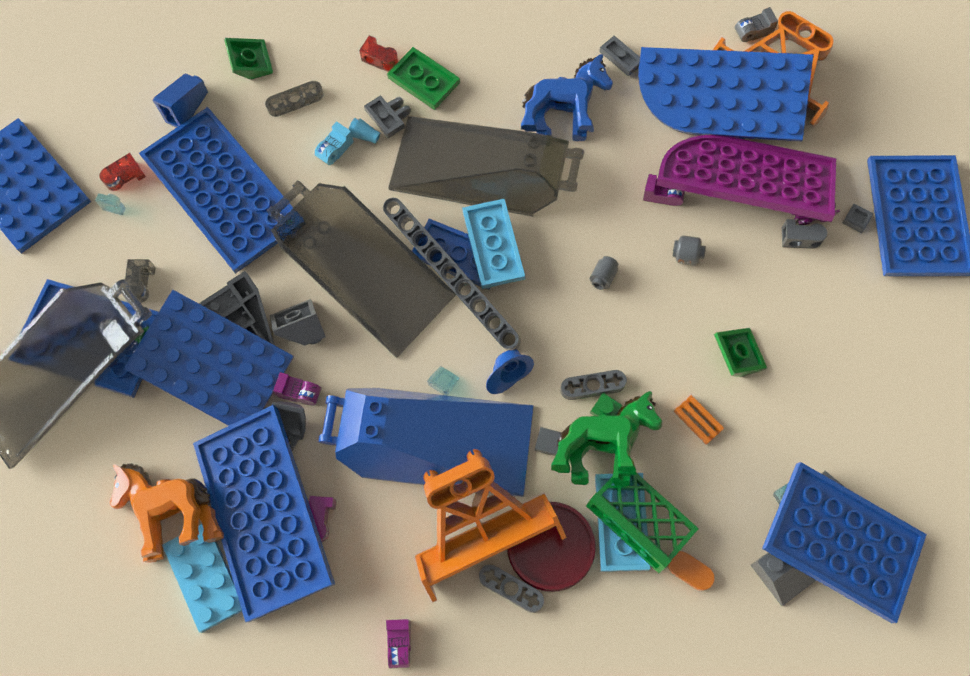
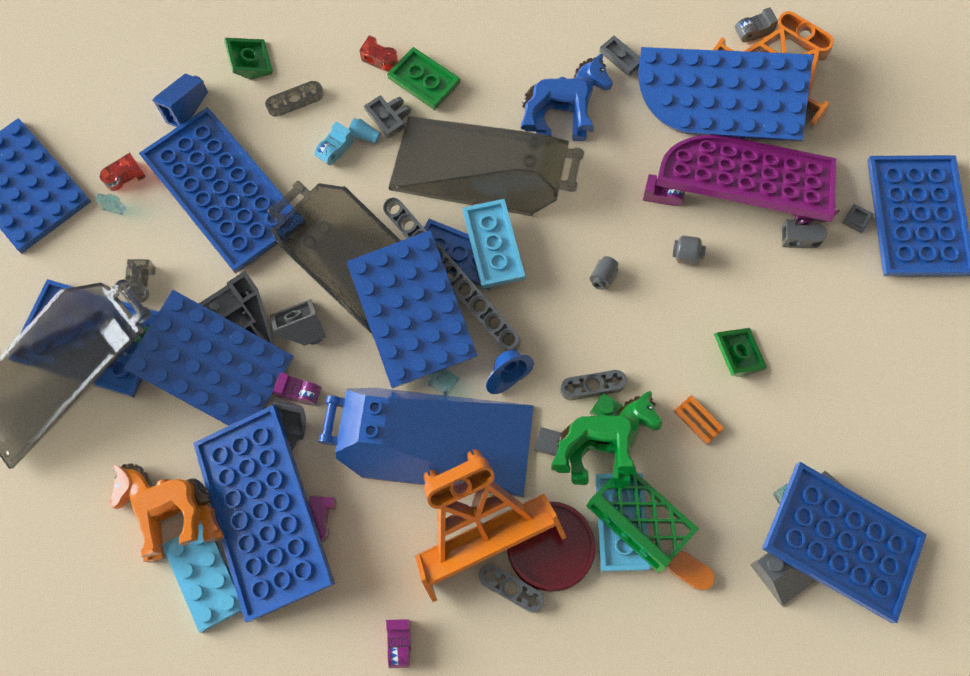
none -> blue plate [347,230,478,388]

